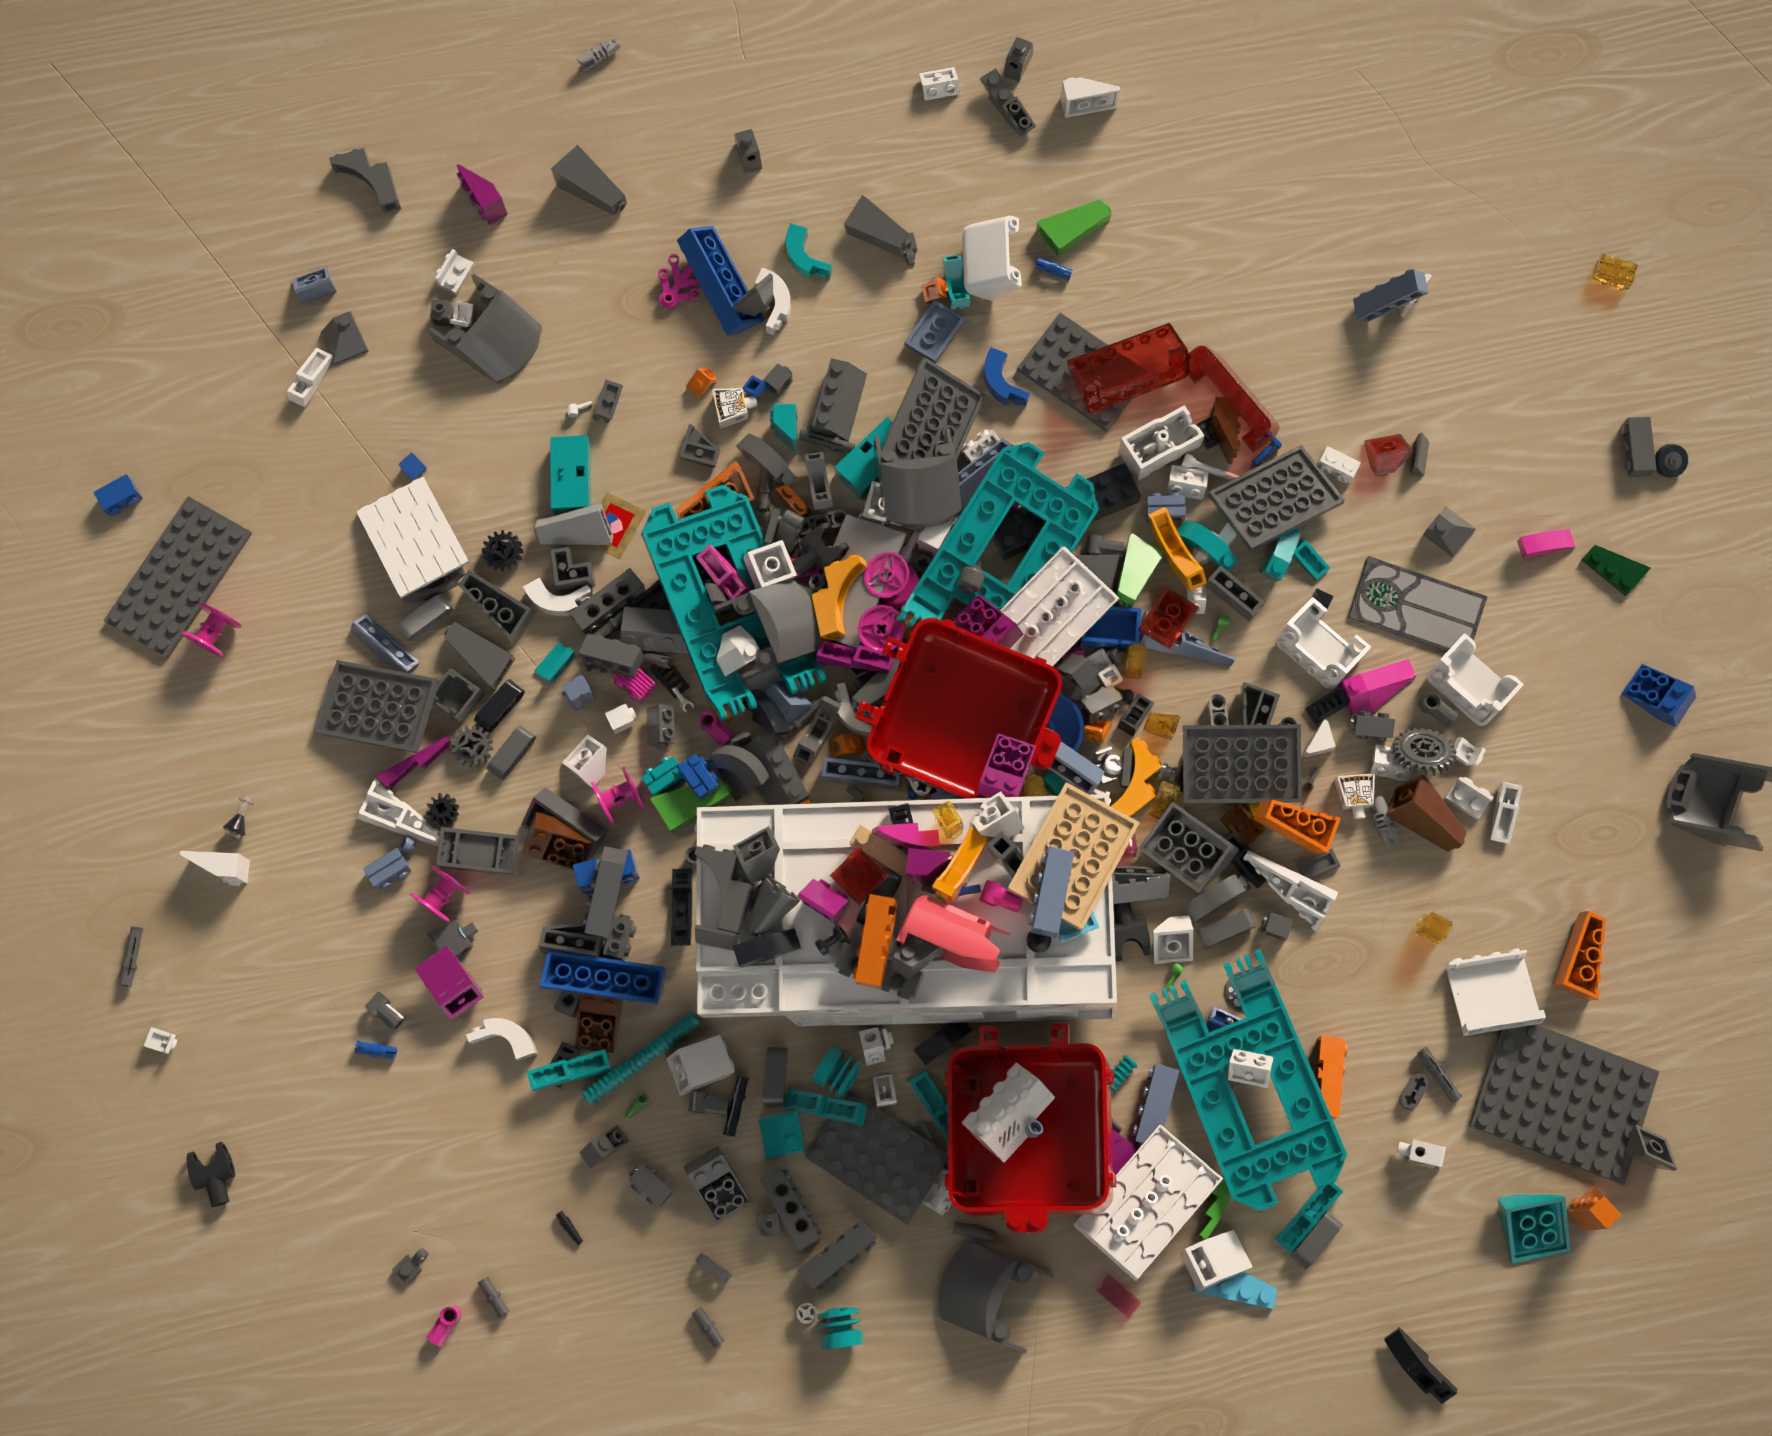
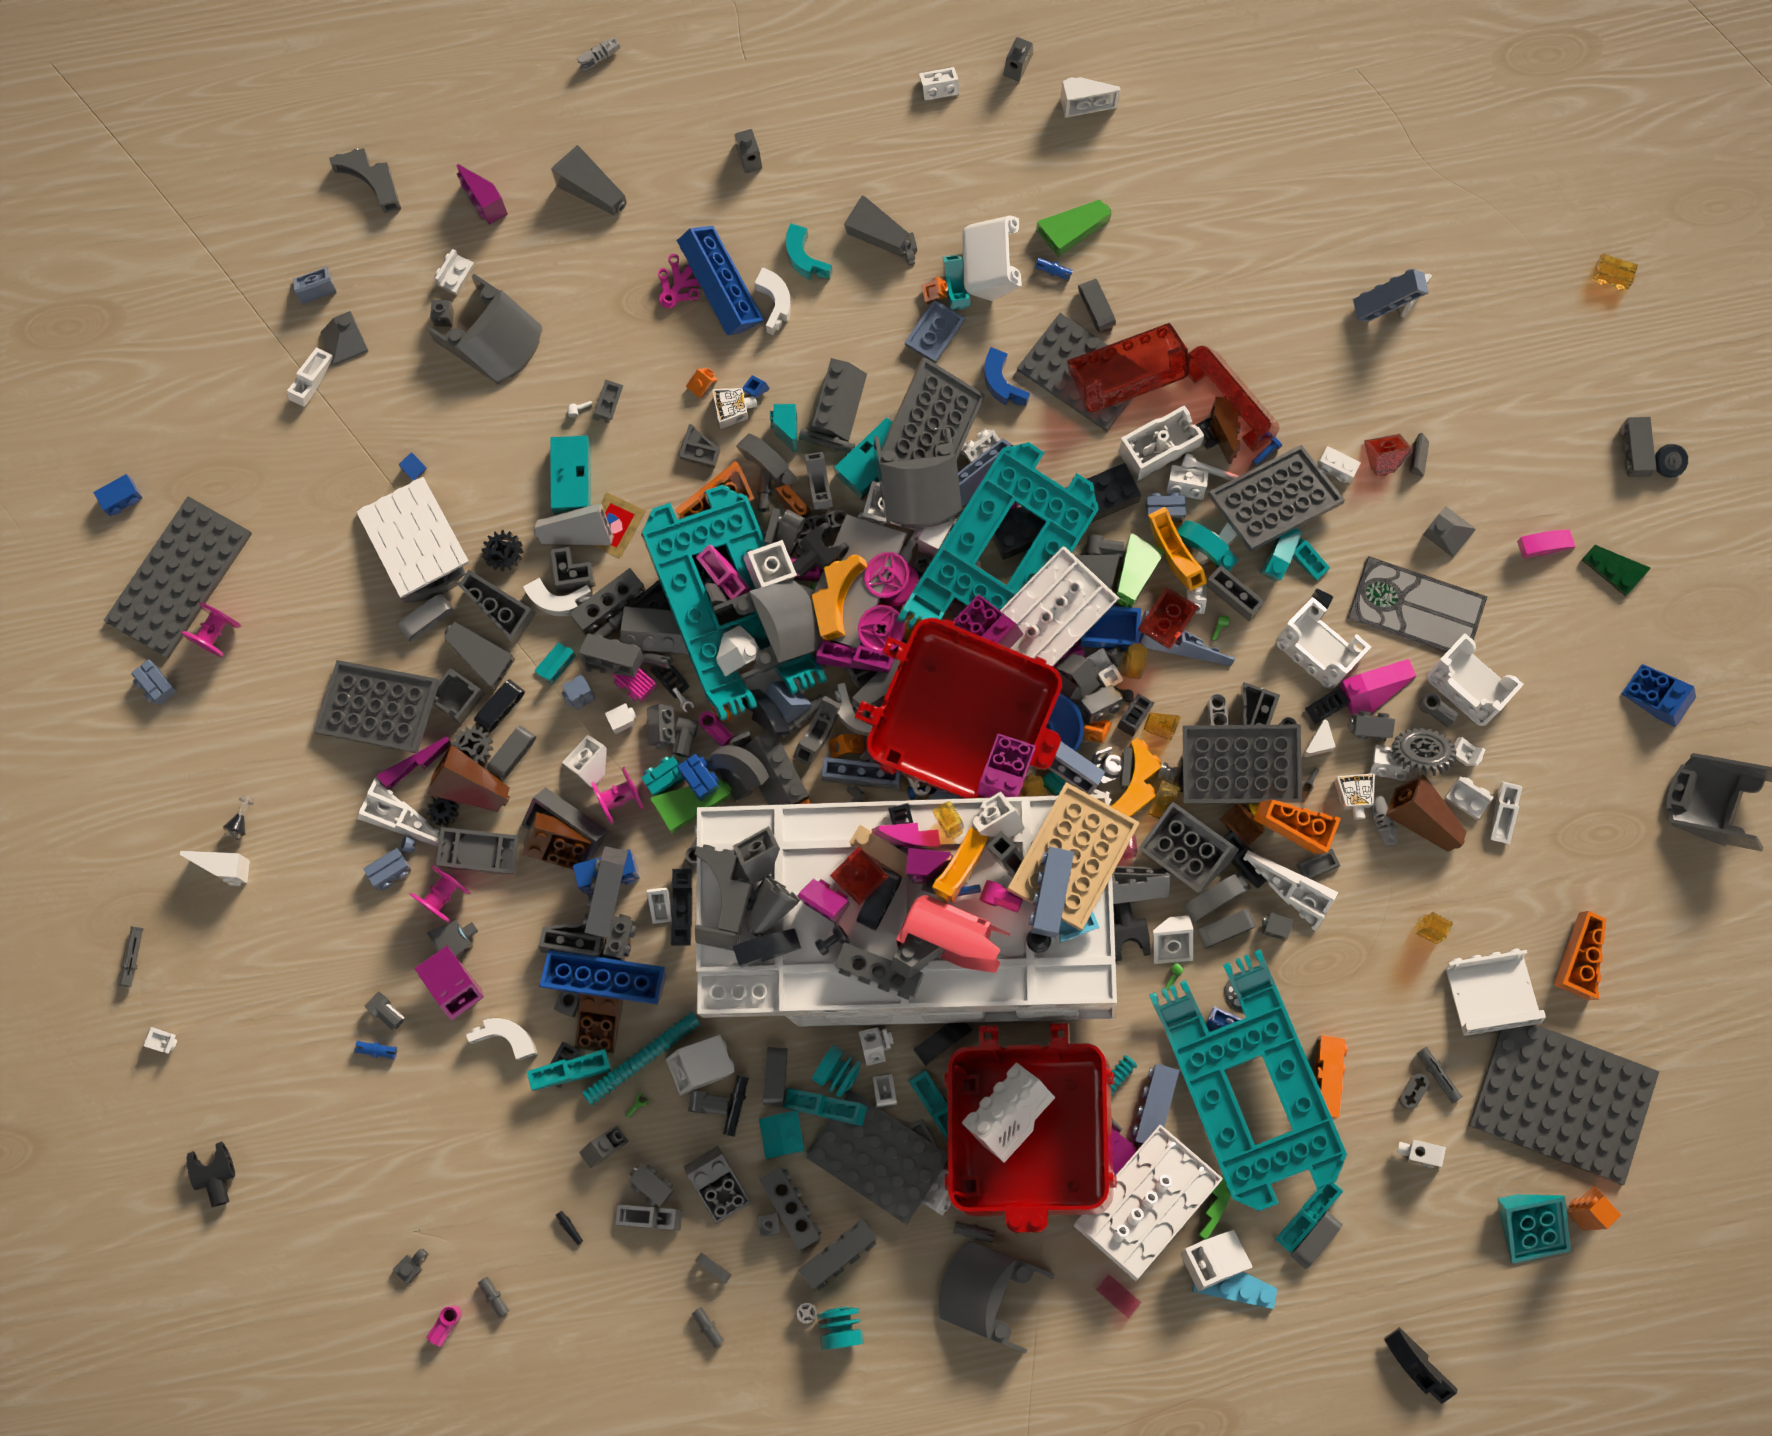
sand blue slope [350,614,420,673] -> none
white bracket [450,301,475,329] -> none
dark grey slope [732,273,773,317] -> none
dark grey brick [763,363,793,397] -> none
black bush [809,574,828,592] -> none
orange wedge [852,894,898,989] -> none
dark grey head [957,565,985,595] -> none
dark grey slope [980,68,1036,136] -> none
sand blue hinge [1025,1120,1043,1138] -> none
white bracket [1228,1049,1273,1088] -> none
dark grey slope [1625,1125,1677,1171] -> none
none -> sand blue brick [131,659,177,705]
none -> reddish brown slope [427,745,510,812]
none -> dark grey slope [615,1205,682,1231]
none -> white slope [647,888,672,924]
none -> dark grey piece [672,717,698,757]
none -> dark grey beam [1078,279,1116,332]

